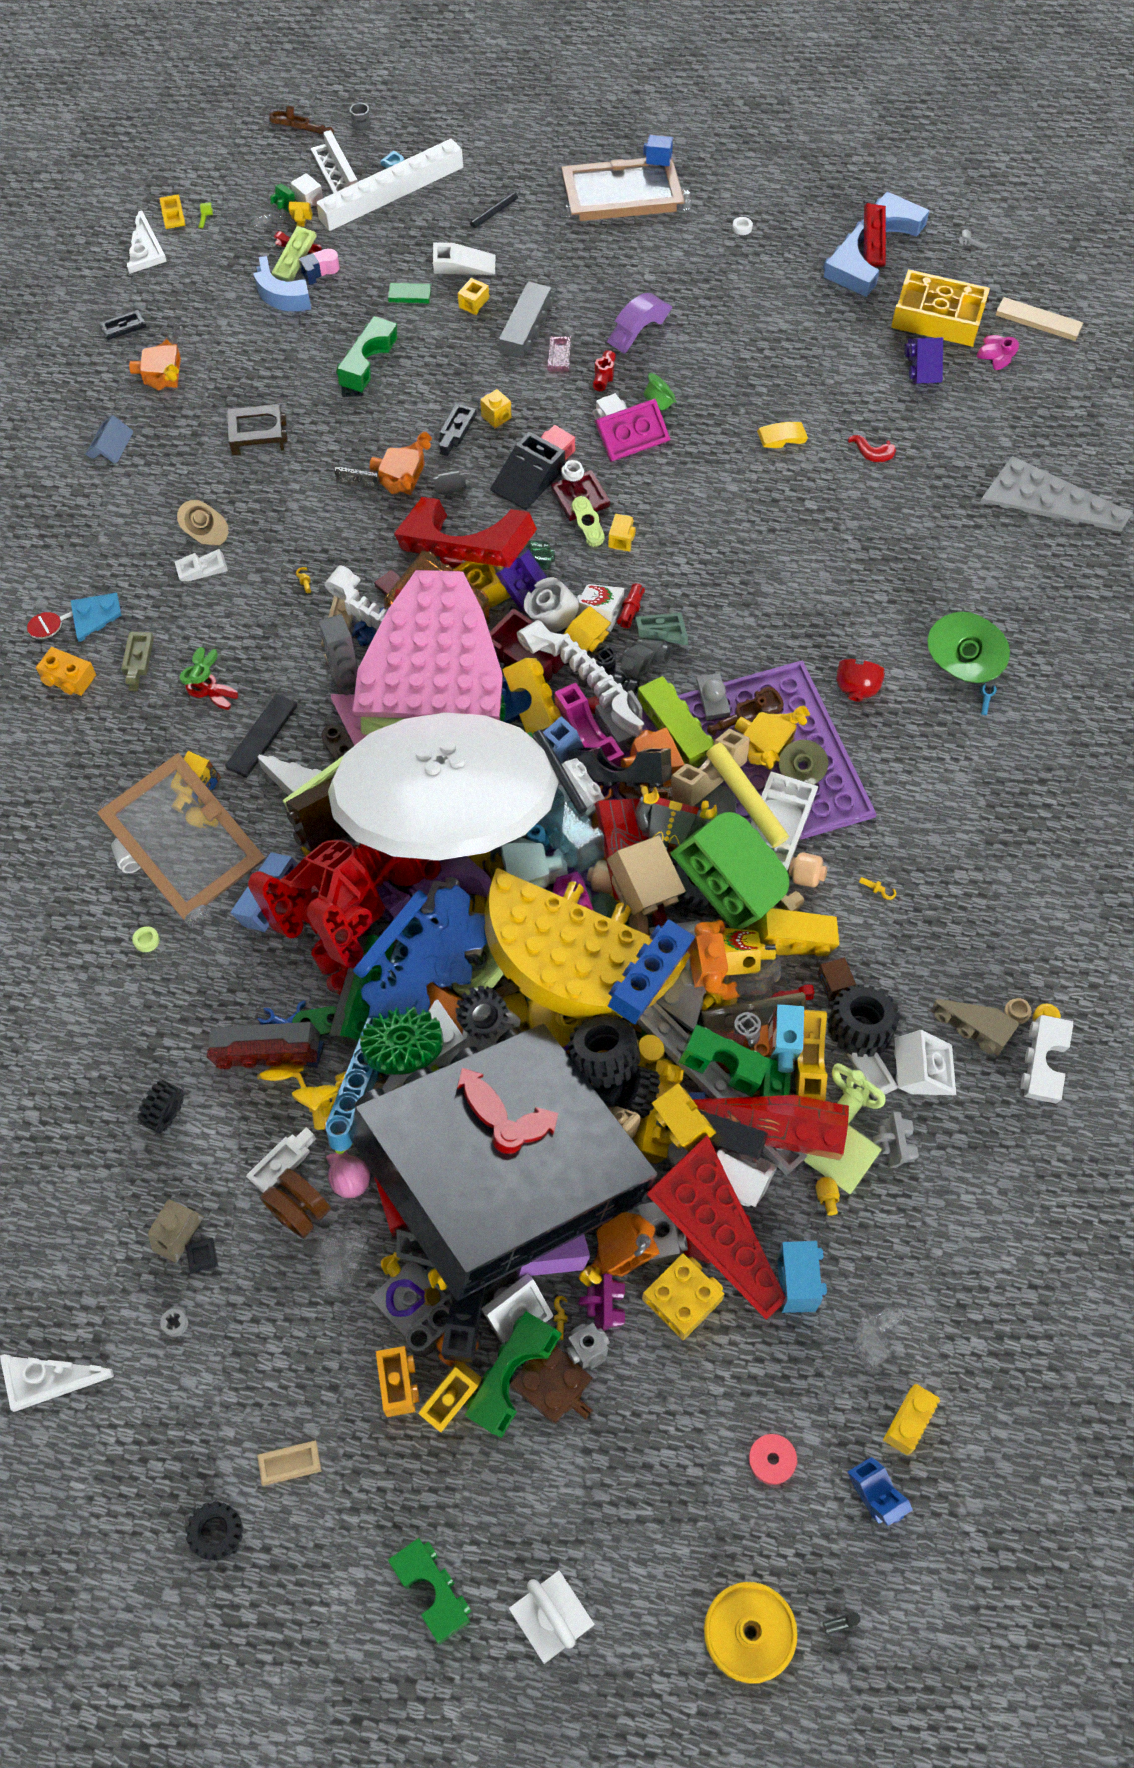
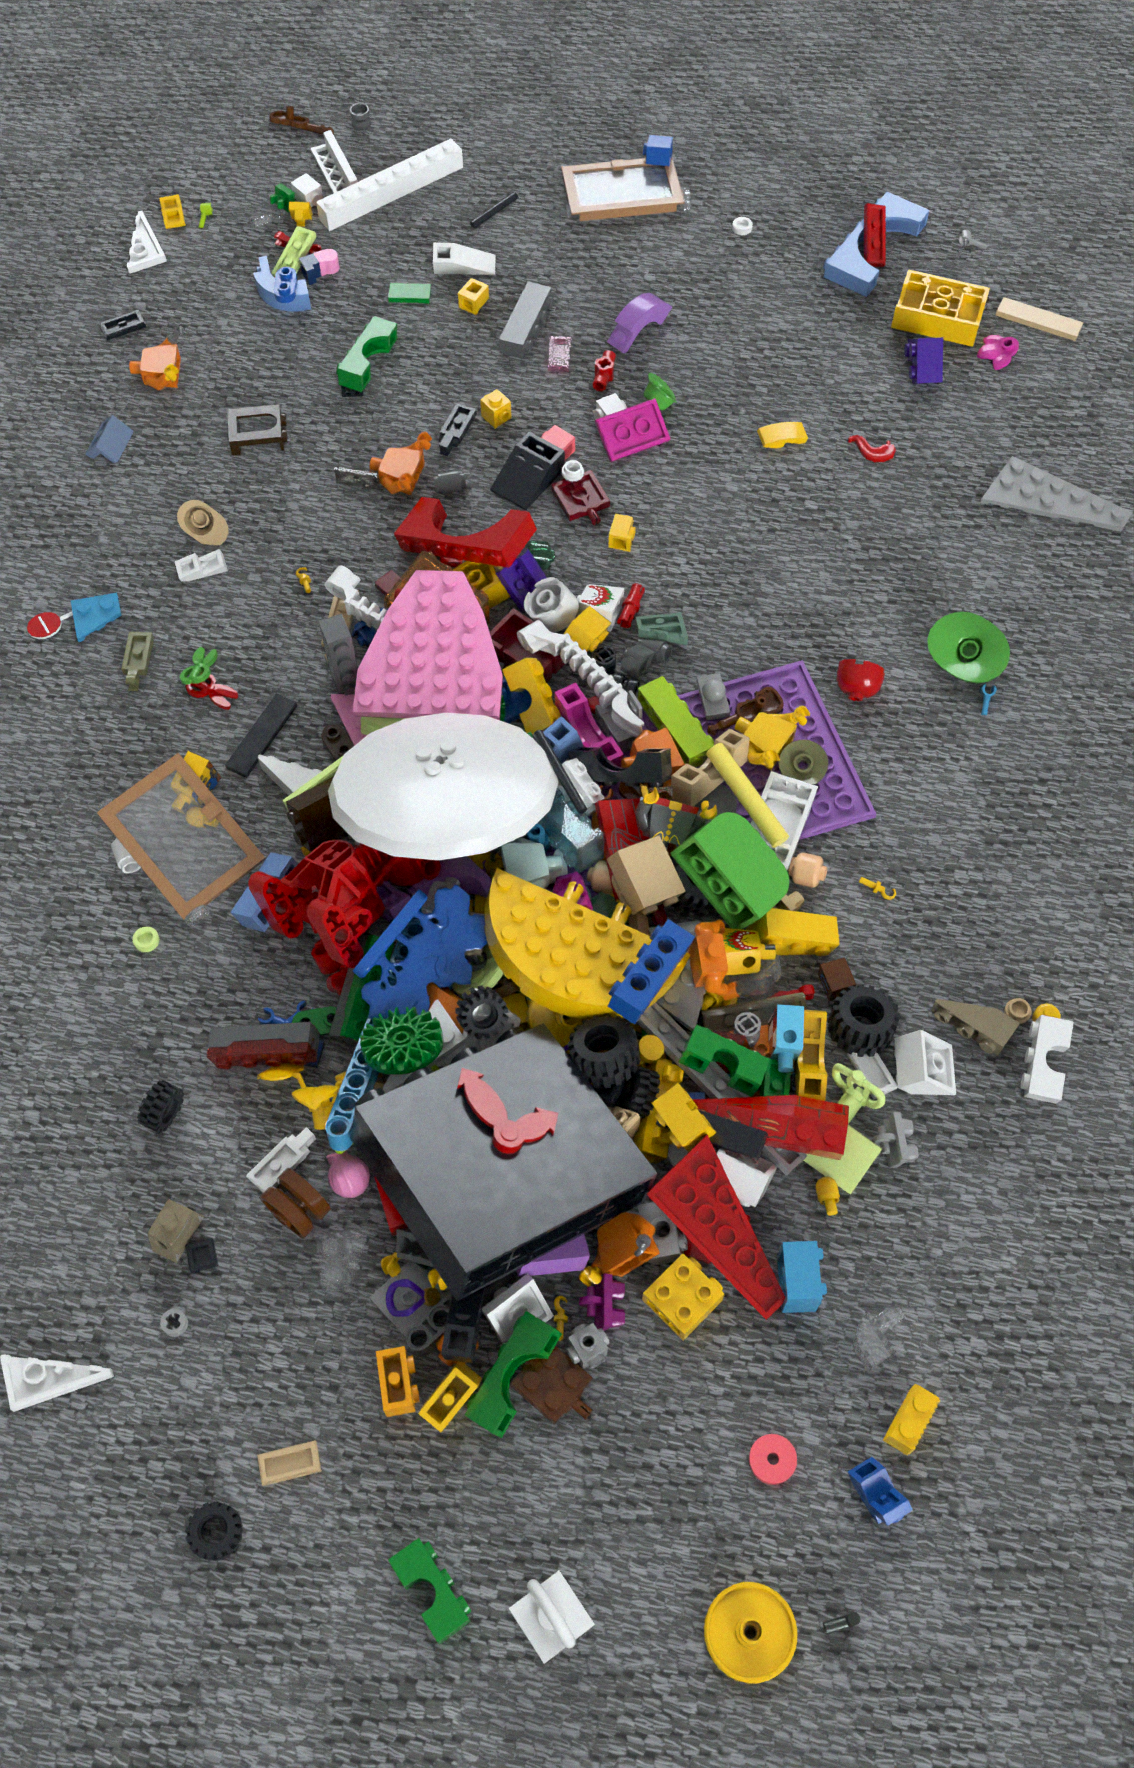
light orange brick [36,647,96,696] -> none
medium azure tile [381,151,404,168] -> none
yellowish green piece [571,496,605,547] -> none
none -> plate [274,267,298,303]

